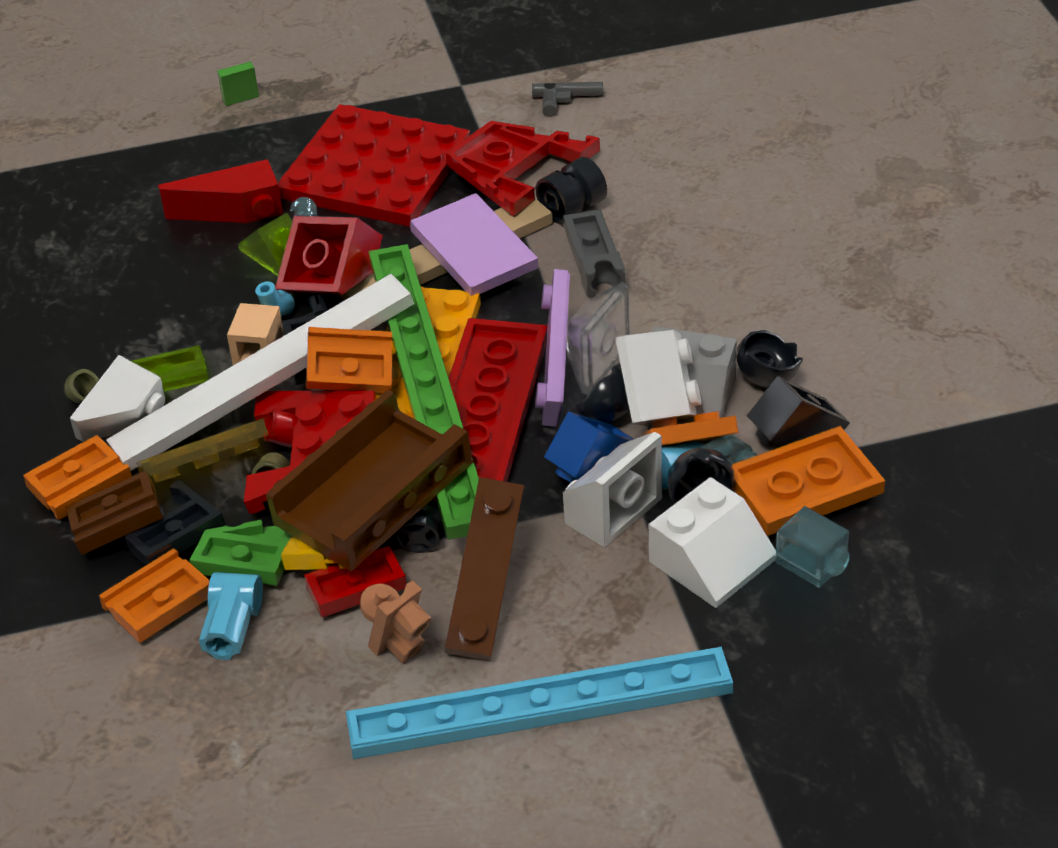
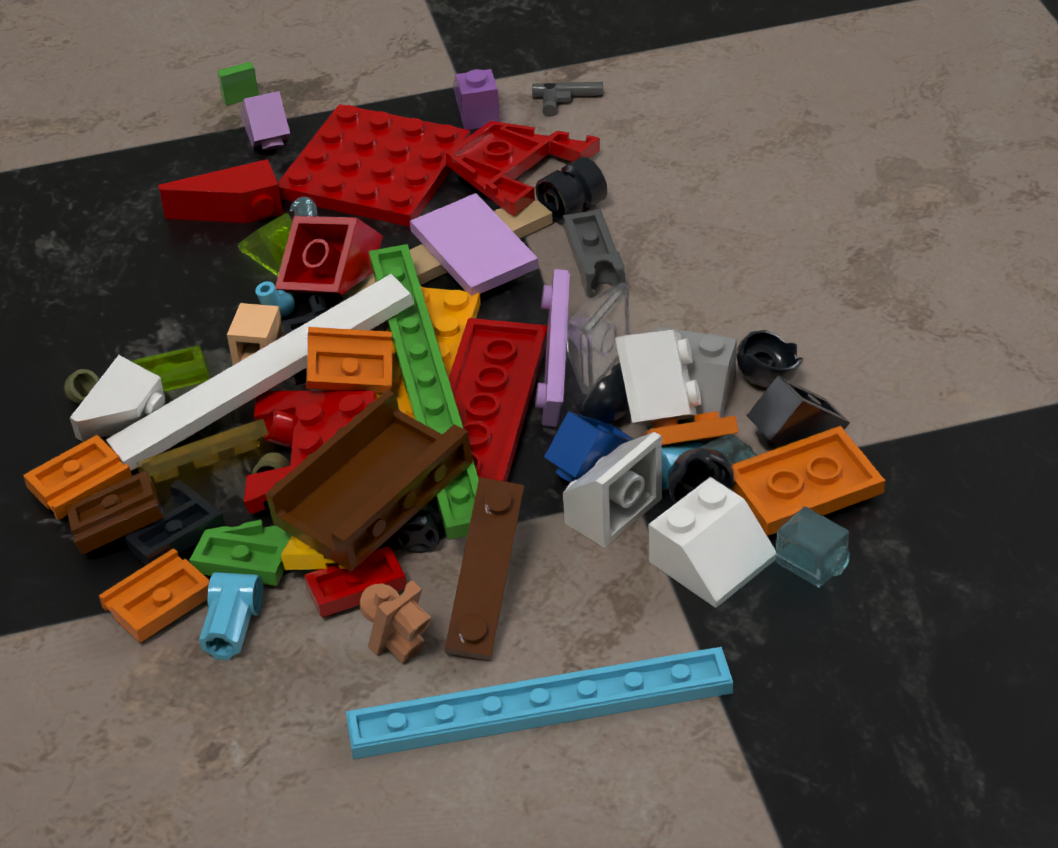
none -> lavender slope [240,91,290,151]
none -> medium lavender slope [453,69,500,130]

